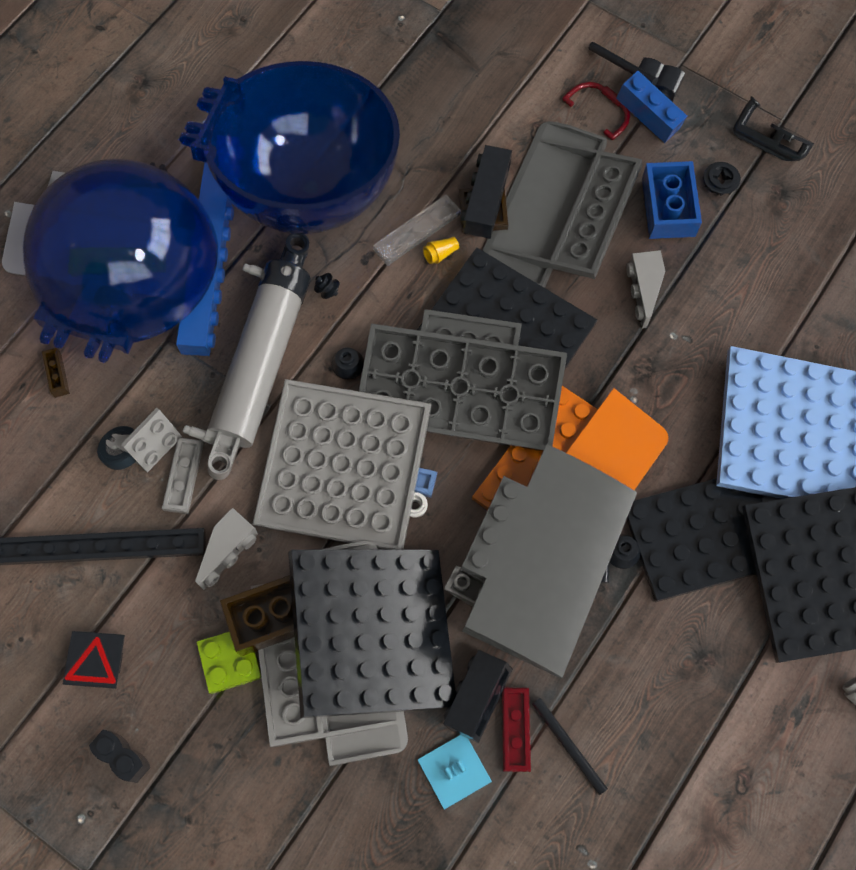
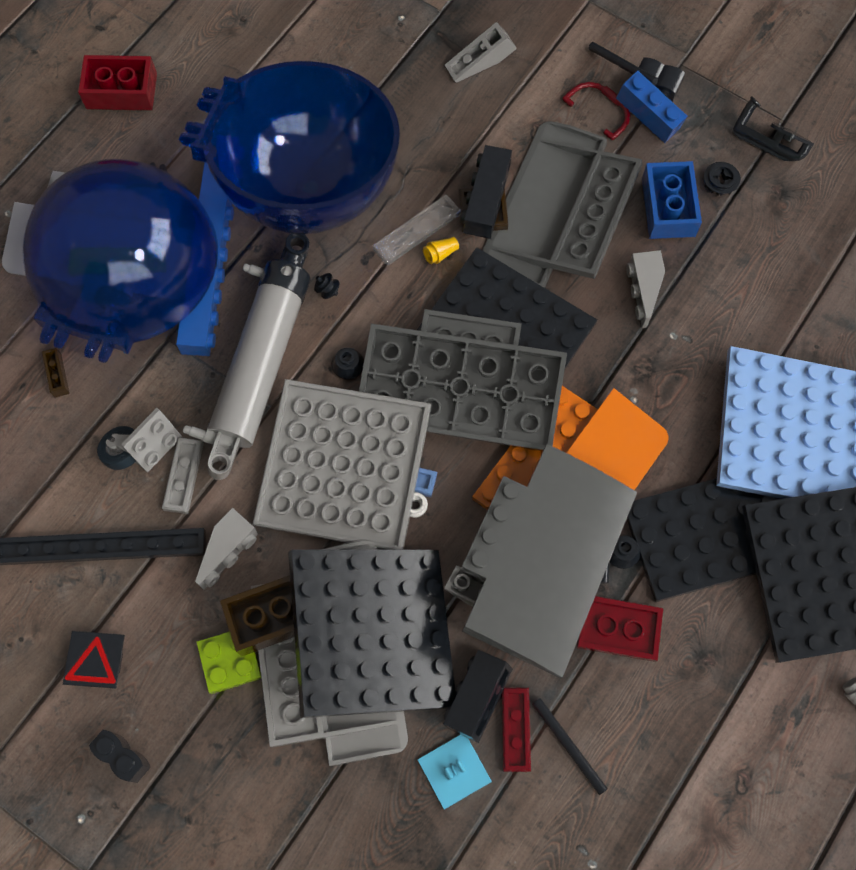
none -> dark red brick [78,55,157,110]
none -> light grey slope [445,22,517,83]
none -> dark red plate [577,596,663,662]

